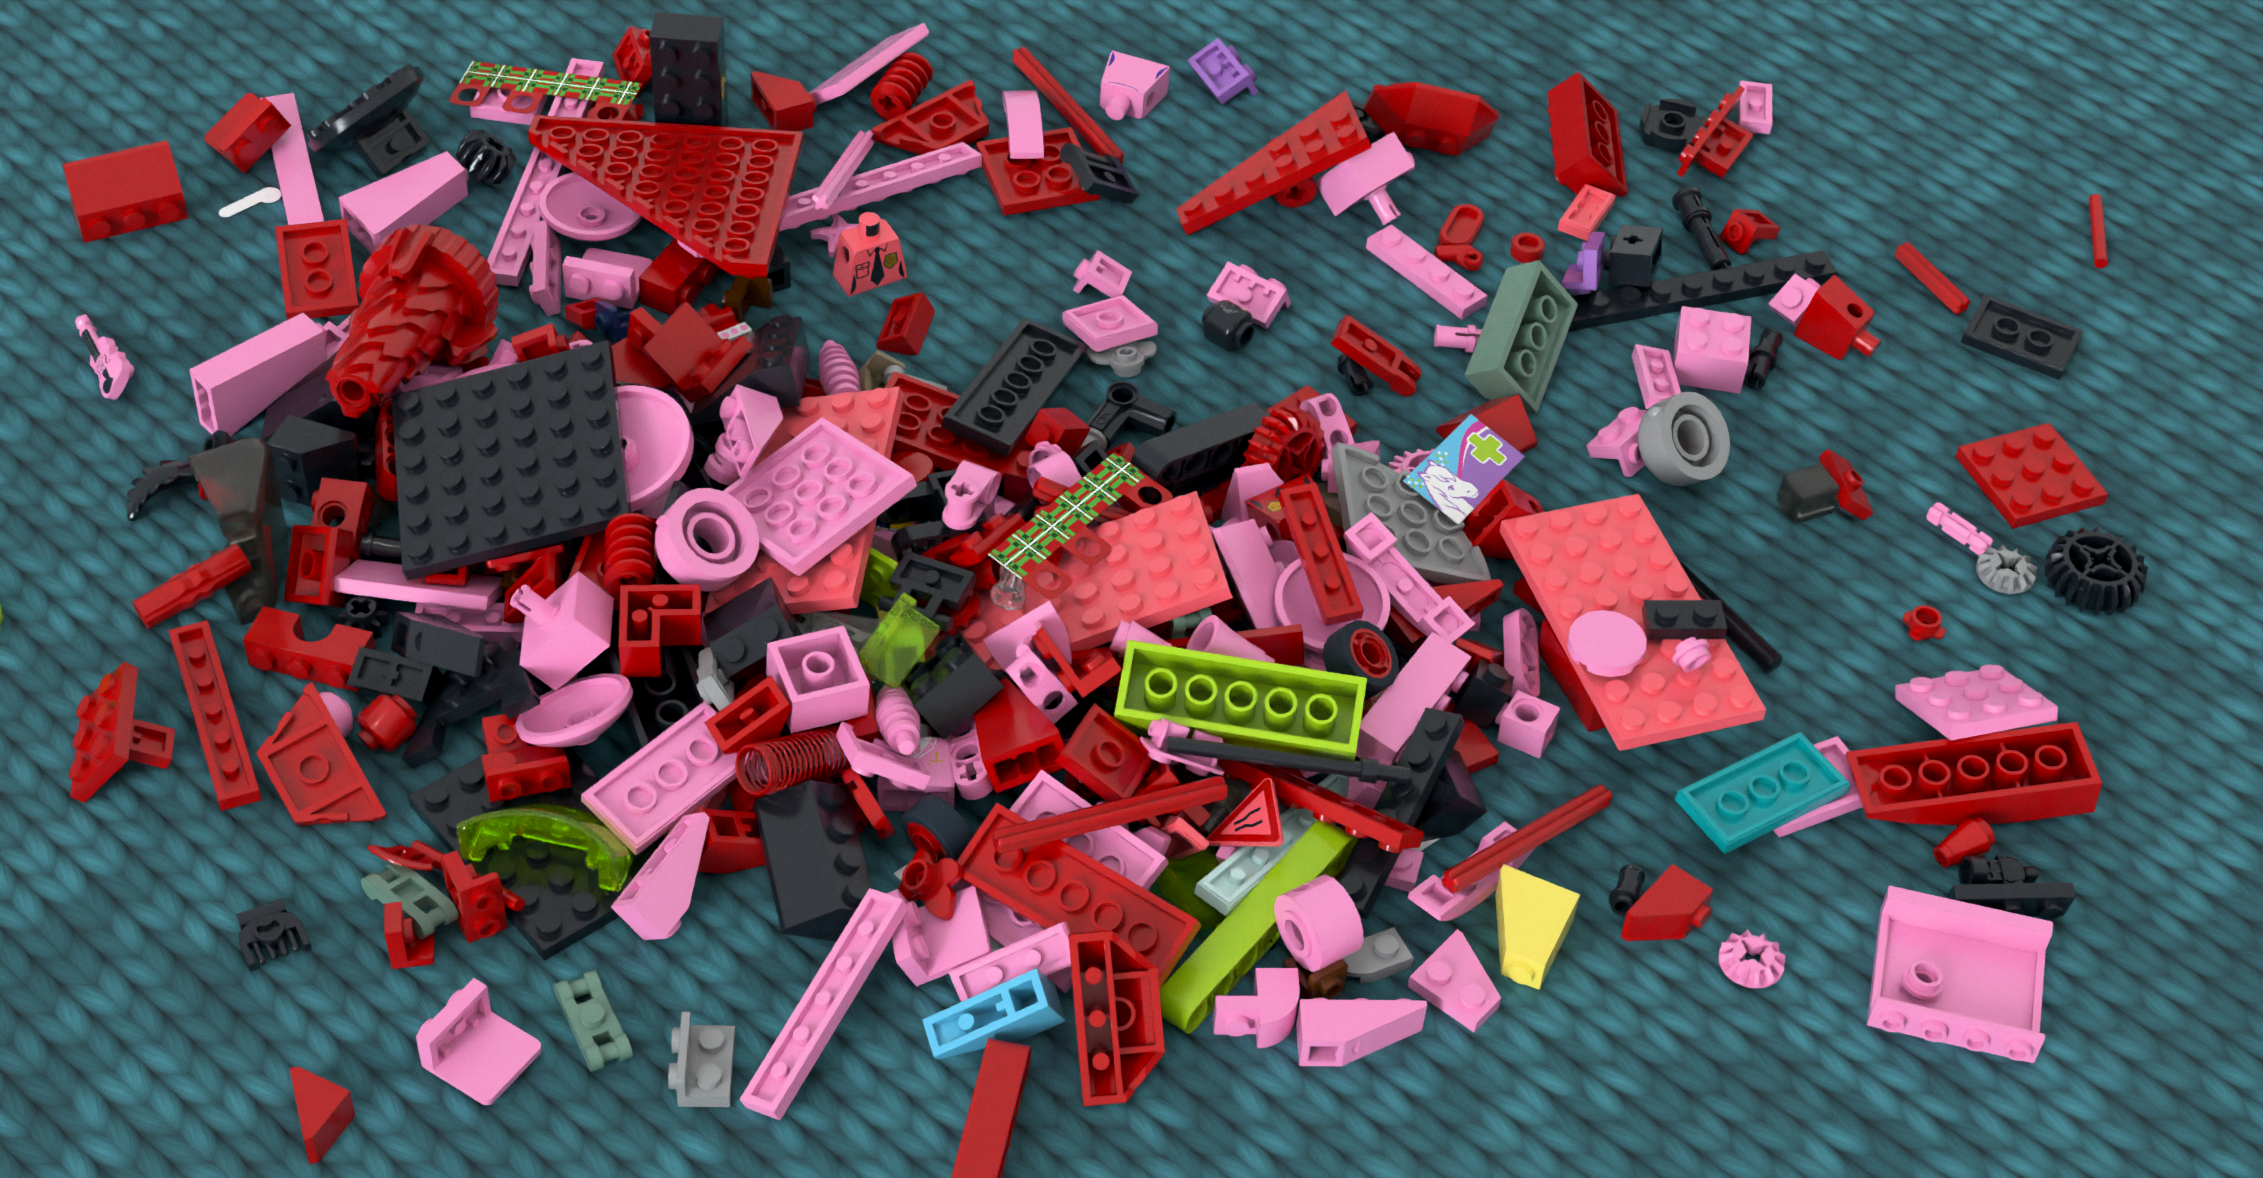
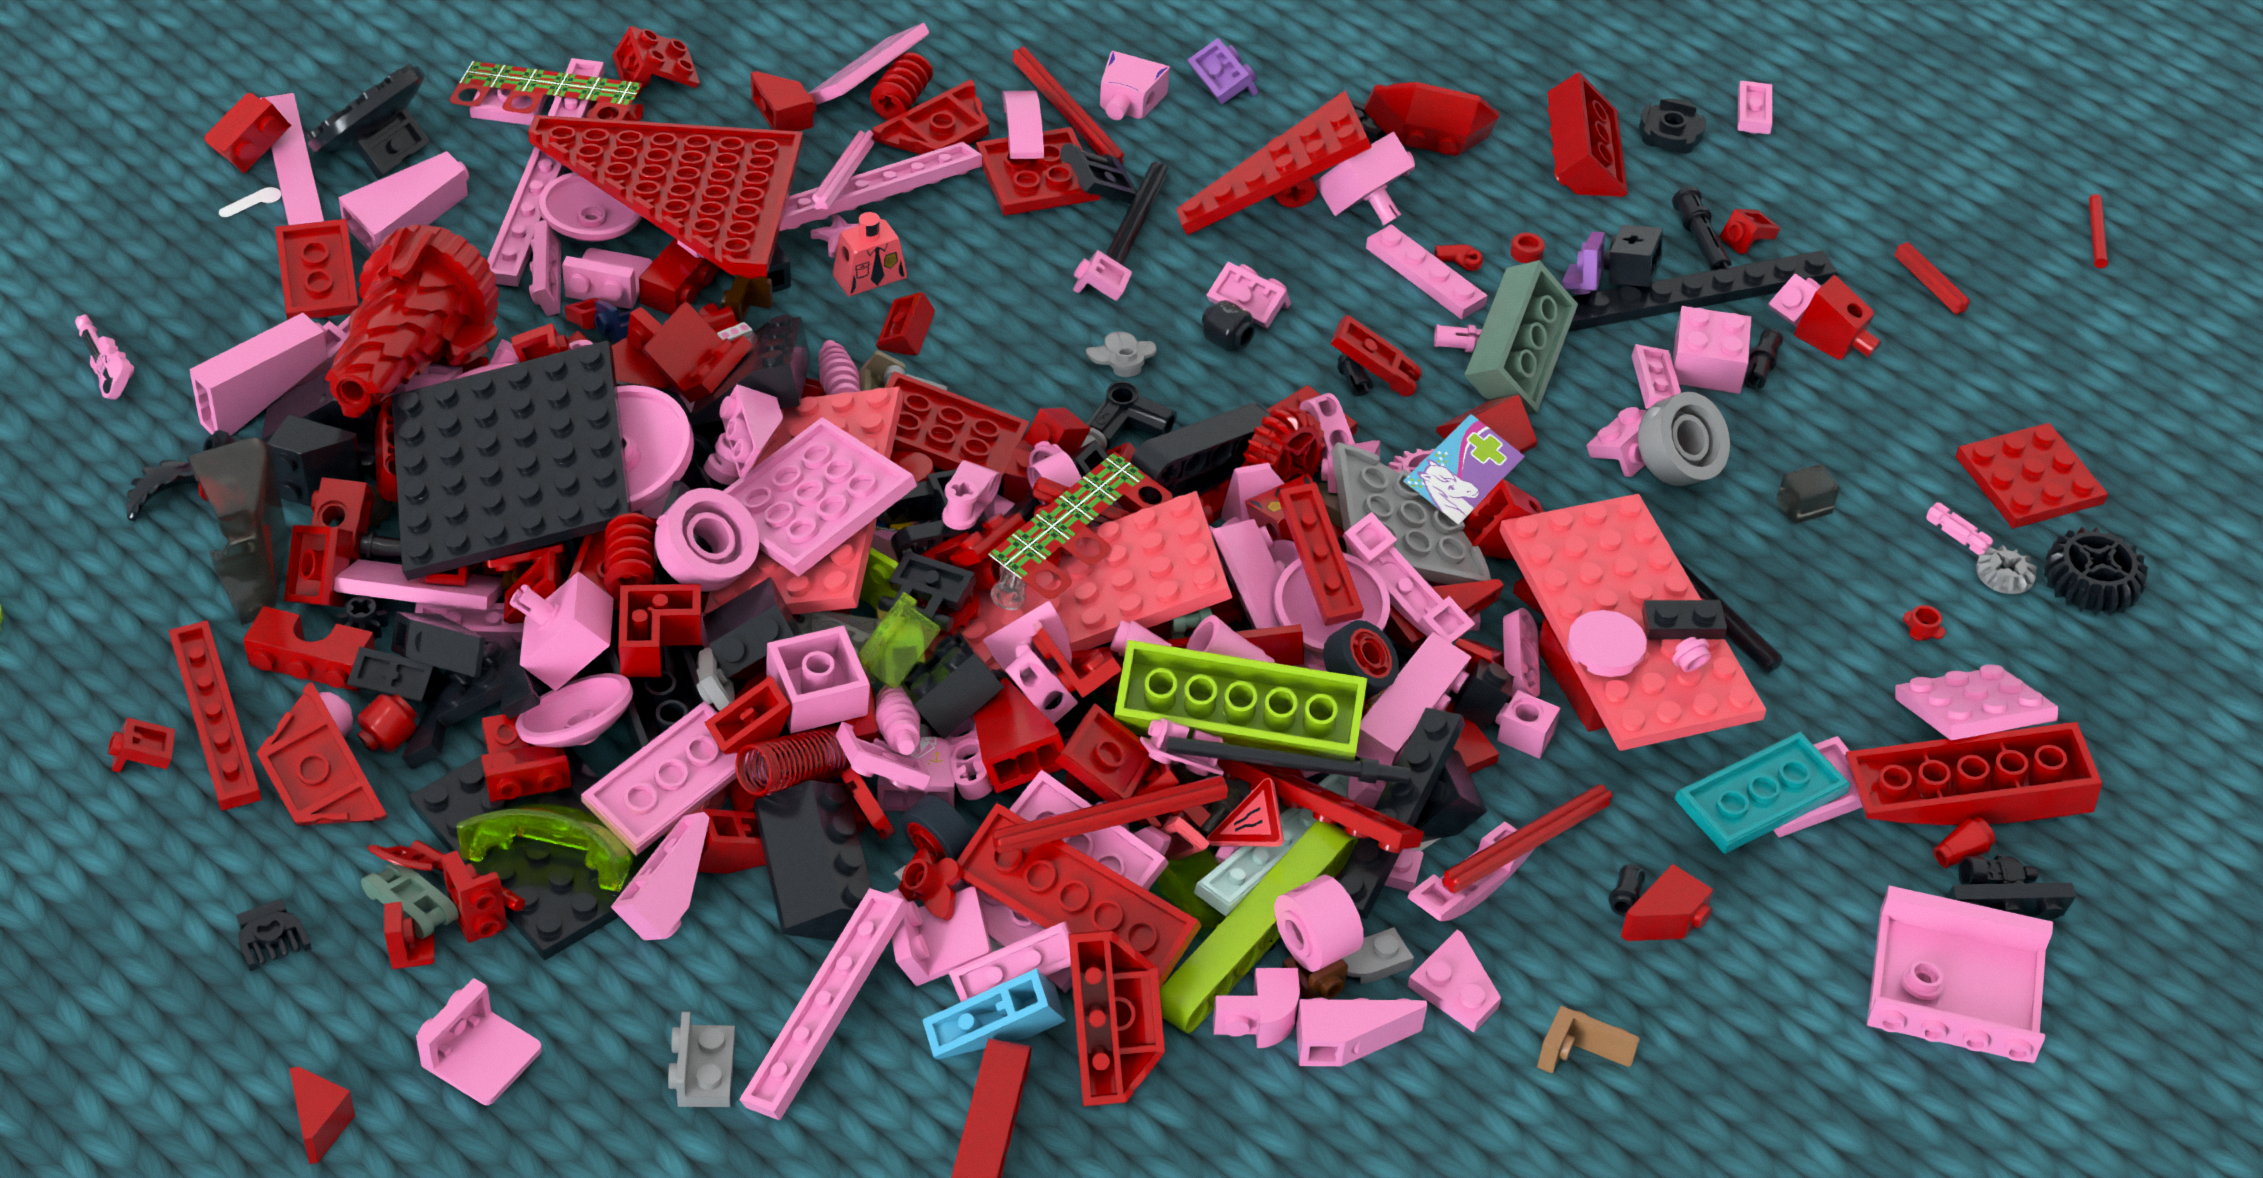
red slope [62,140,188,243] -> none
red plate [69,662,138,803] -> none
red axle [132,543,253,629] -> none
black gear [455,129,516,185] -> none
sand green plate [554,969,633,1072] -> none
black brick [649,12,729,127] -> none
black plate [941,317,1088,457] -> none
bright pink tile [1062,295,1158,352] -> none
red tile [1438,204,1484,246] -> none
light yellow slope [1495,864,1580,990] -> none
coral plate [1557,184,1616,241] -> none
red bracket [1677,85,1753,178] -> none
bright pink gear [1718,929,1786,988] -> none
red plate [1819,449,1874,520] -> none
black tile [1961,295,2084,380] -> none
none -> black axle [1106,161,1168,266]
none -> medium nougat bracket [1537,1006,1640,1074]

